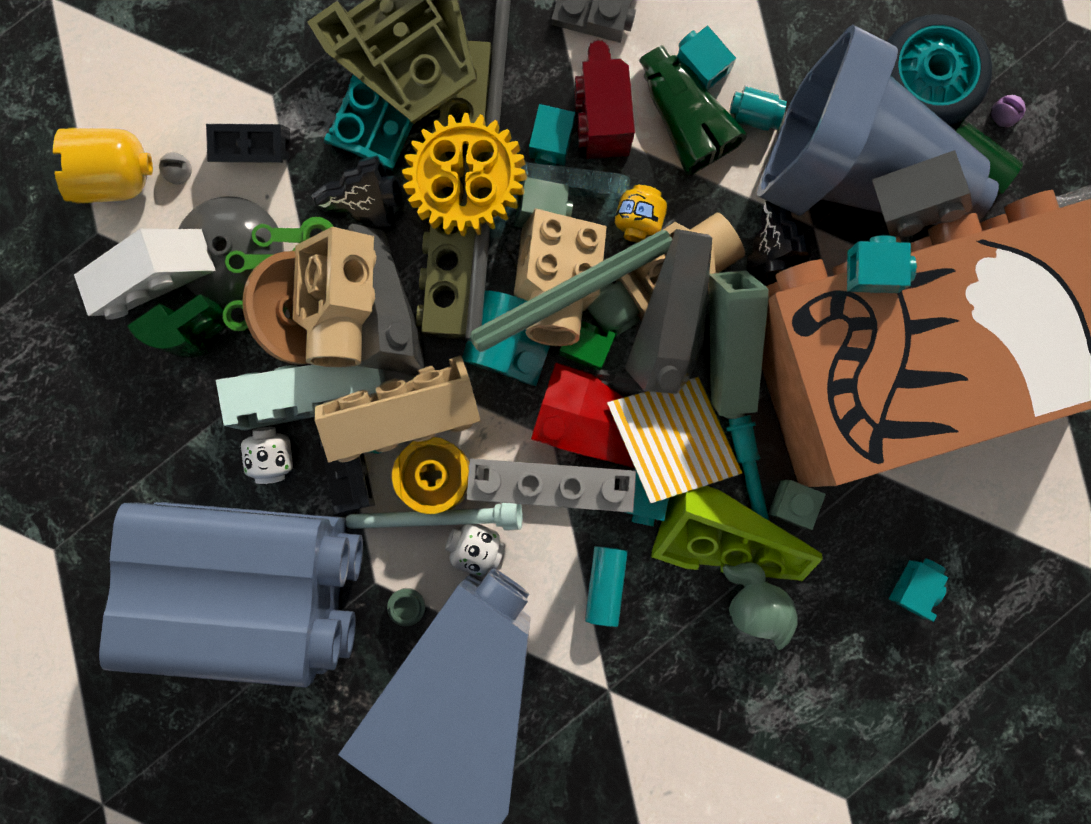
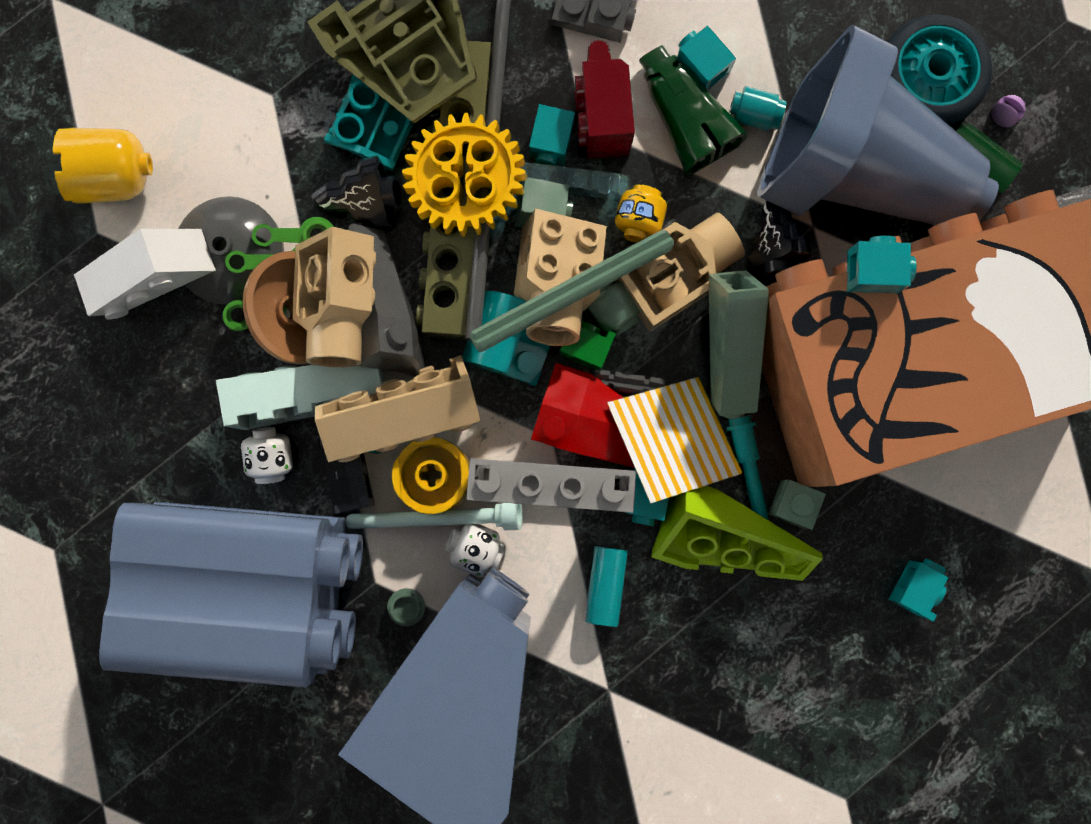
dark green brick [128,294,224,358] -> none
light grey hinge [159,152,192,184] -> none
black hinge [206,124,290,163] -> none
dark grey wedge [625,229,712,394] -> none
sand green hair [722,562,798,650] -> none
dark grey brick [872,150,973,237] -> none

